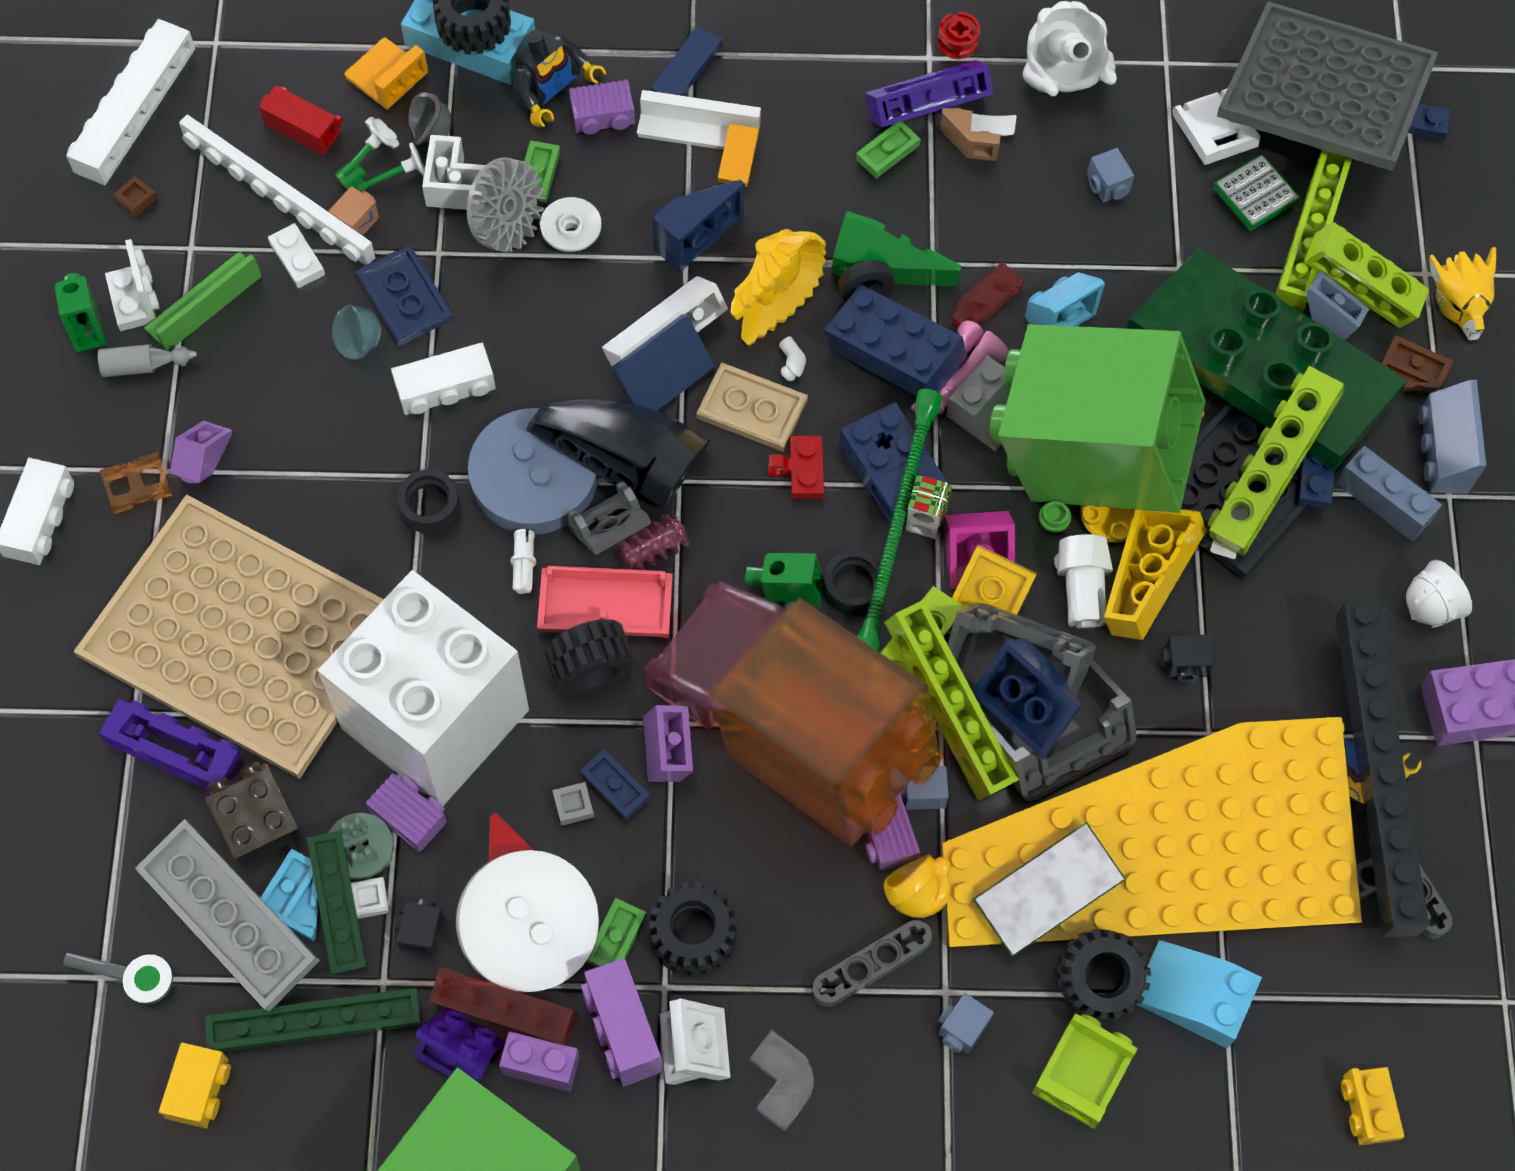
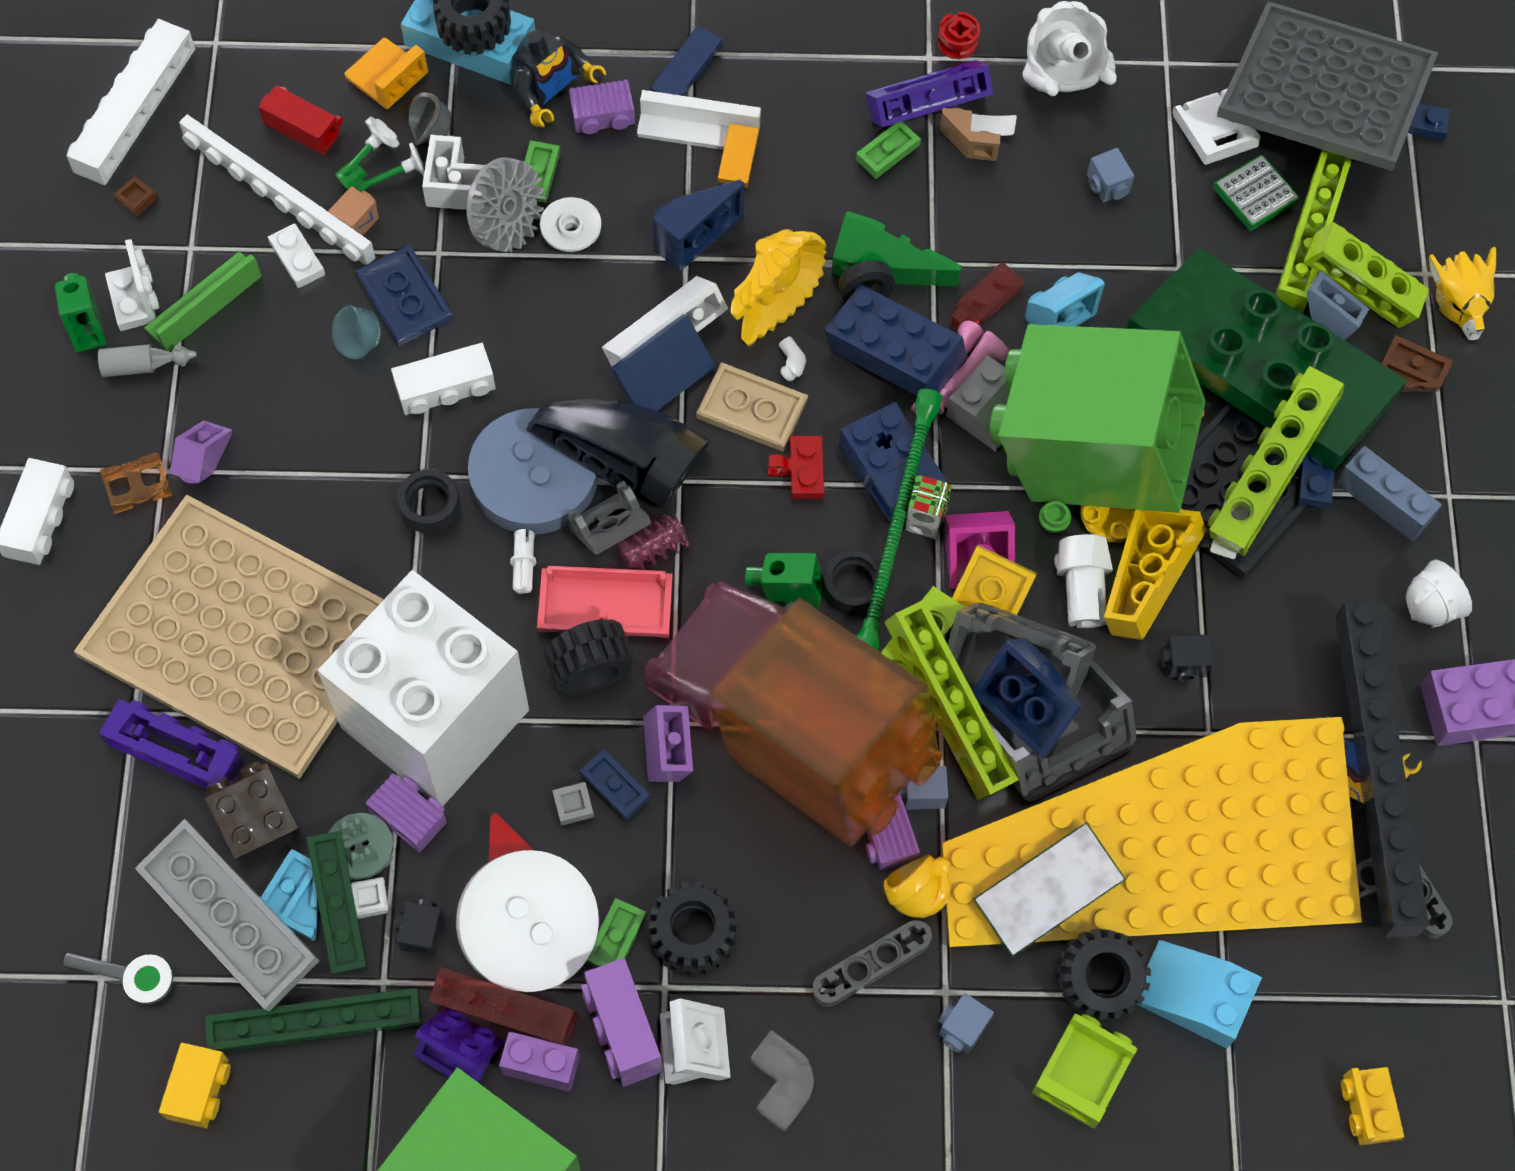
sand blue slope [1418,380,1486,494] -> none

